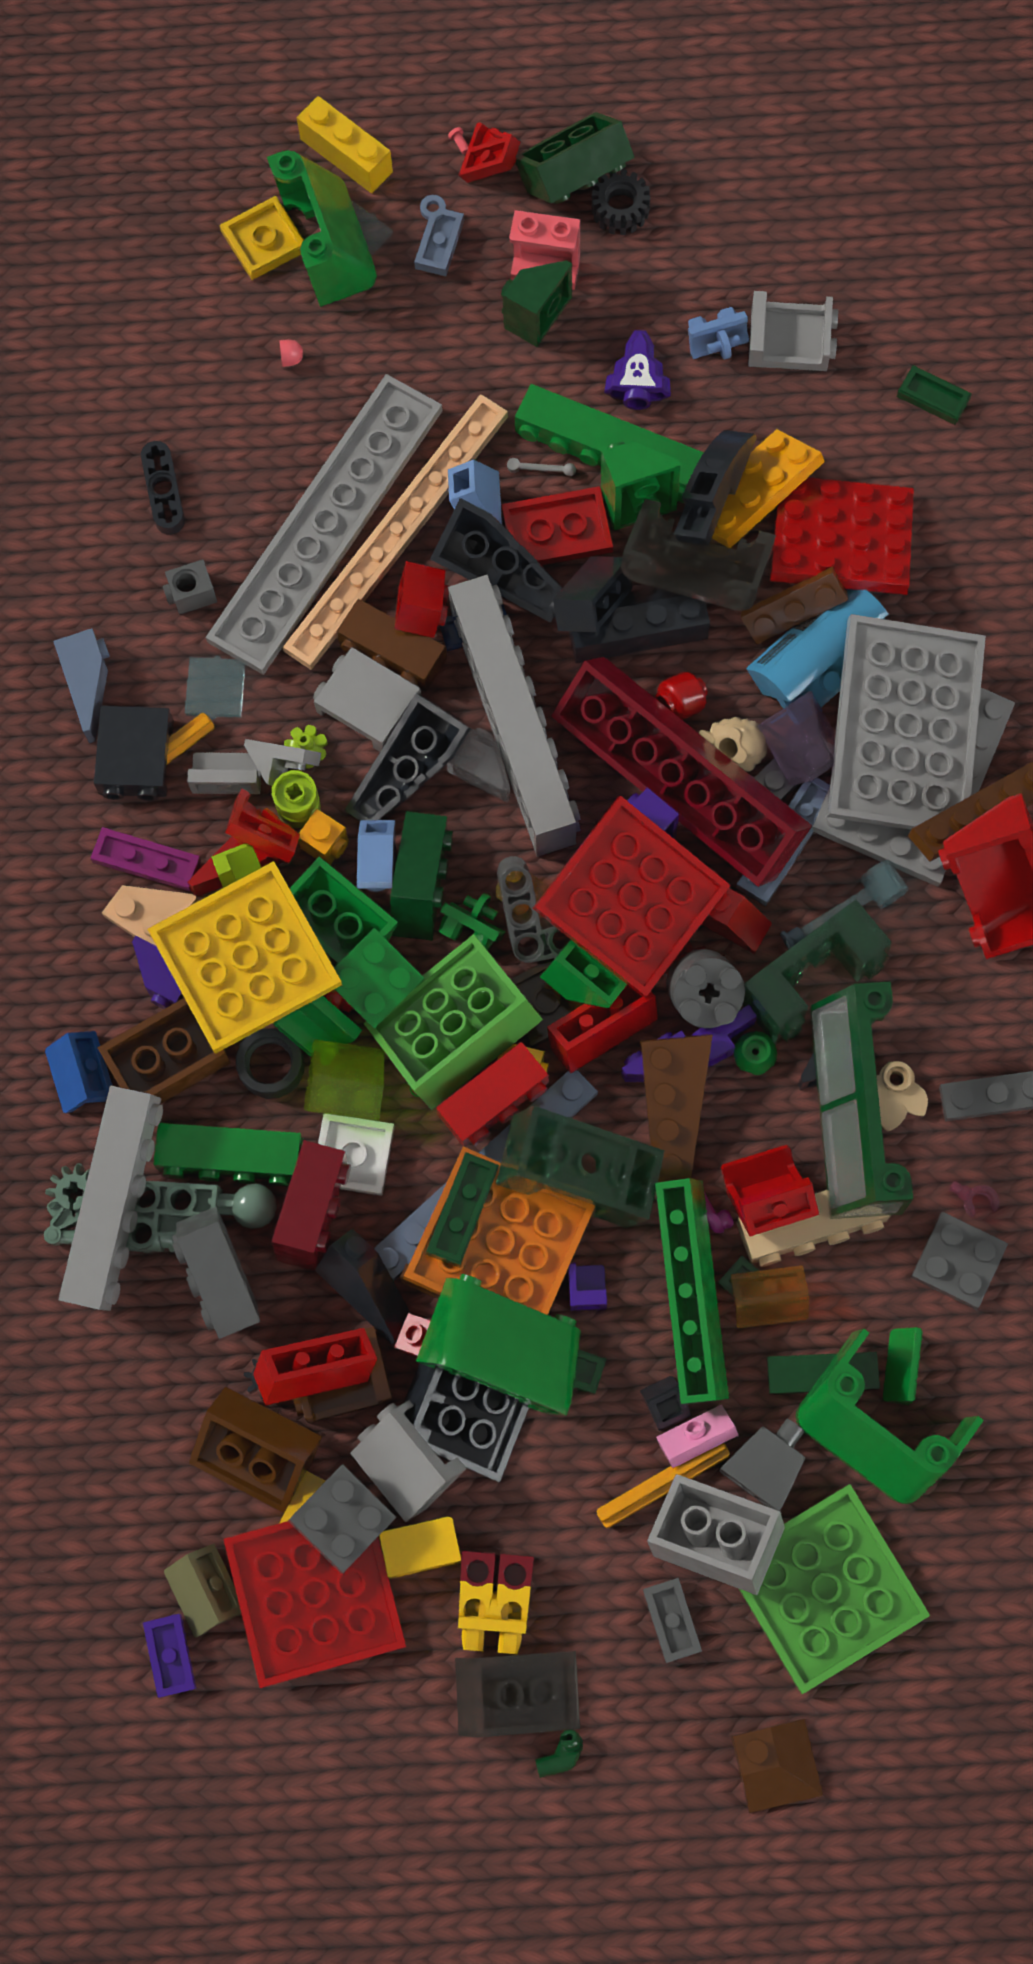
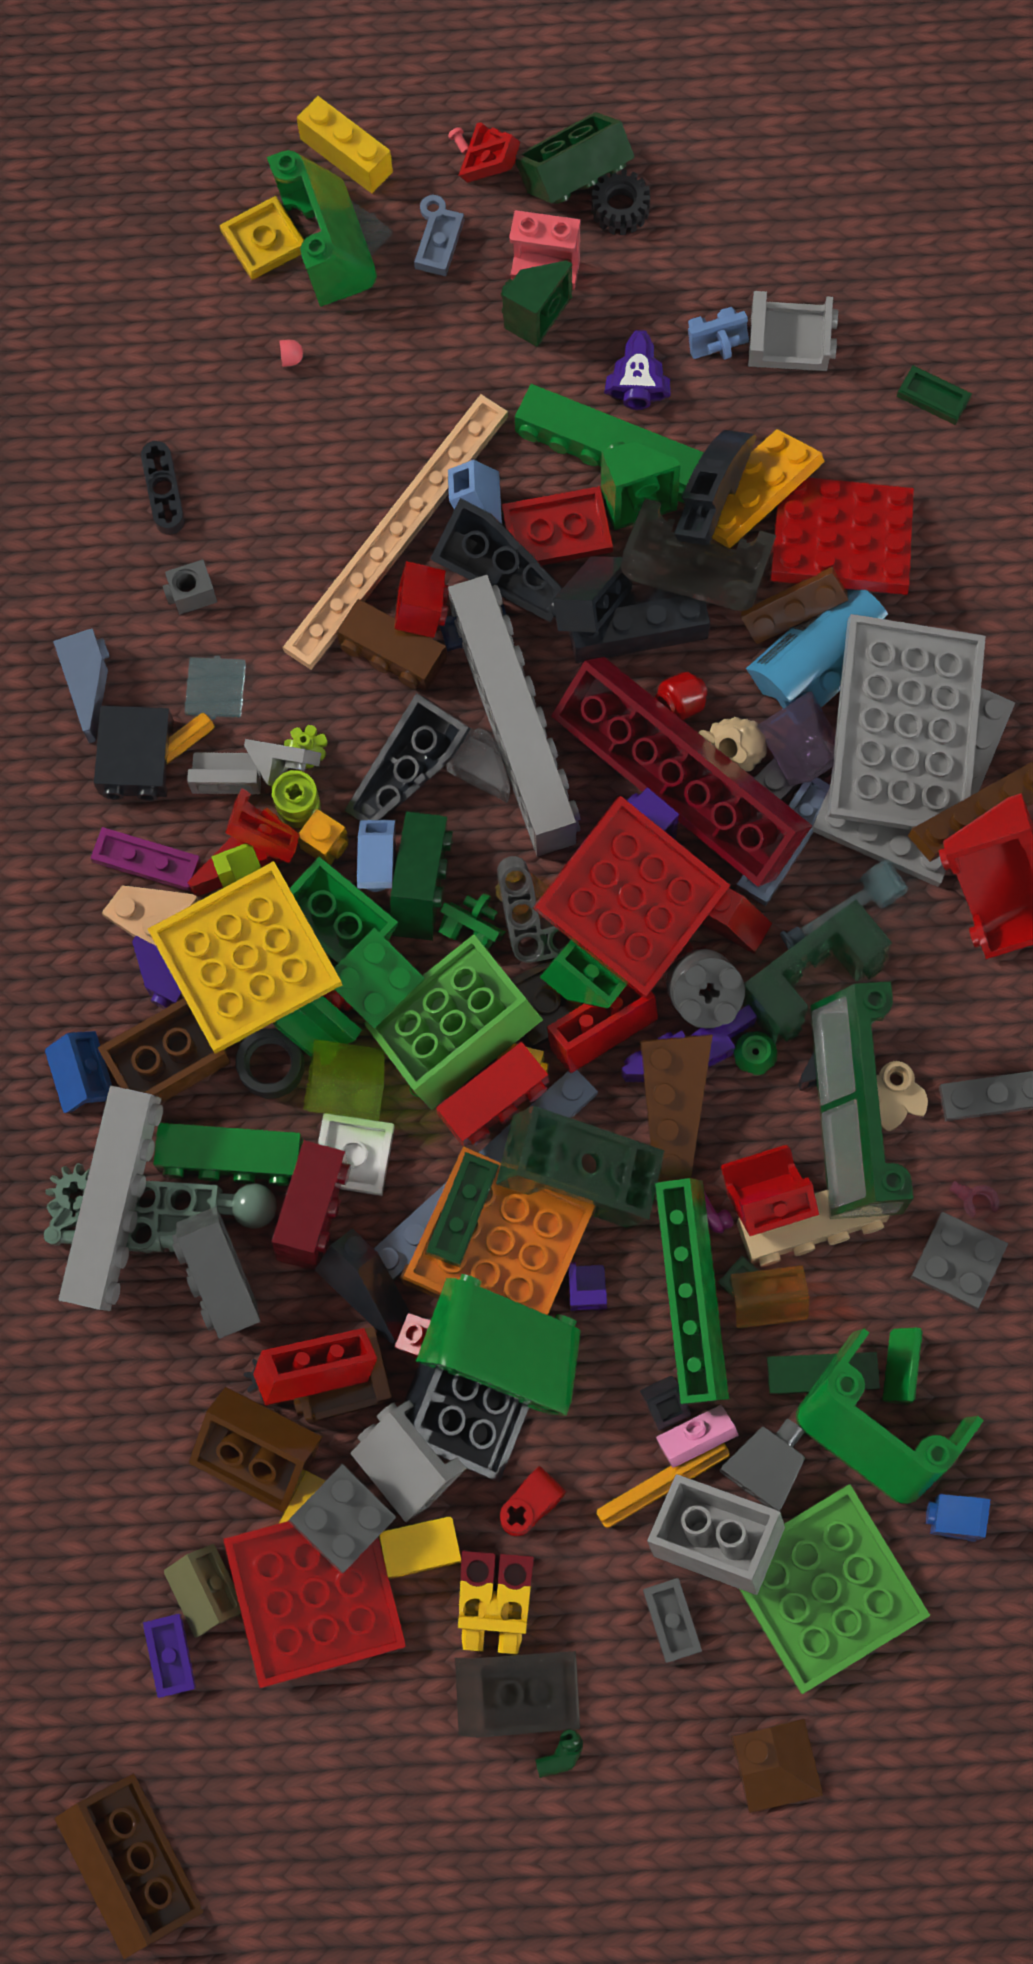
light grey plate [205,374,443,675] -> none
light grey panel [313,647,421,752] -> none
light grey hinge [507,458,576,476] -> none
dark green tile [573,1350,607,1395] -> none
none -> reddish brown slope [54,1773,204,1959]
none -> red piece [500,1466,567,1537]
none -> blue slope [926,1494,991,1542]

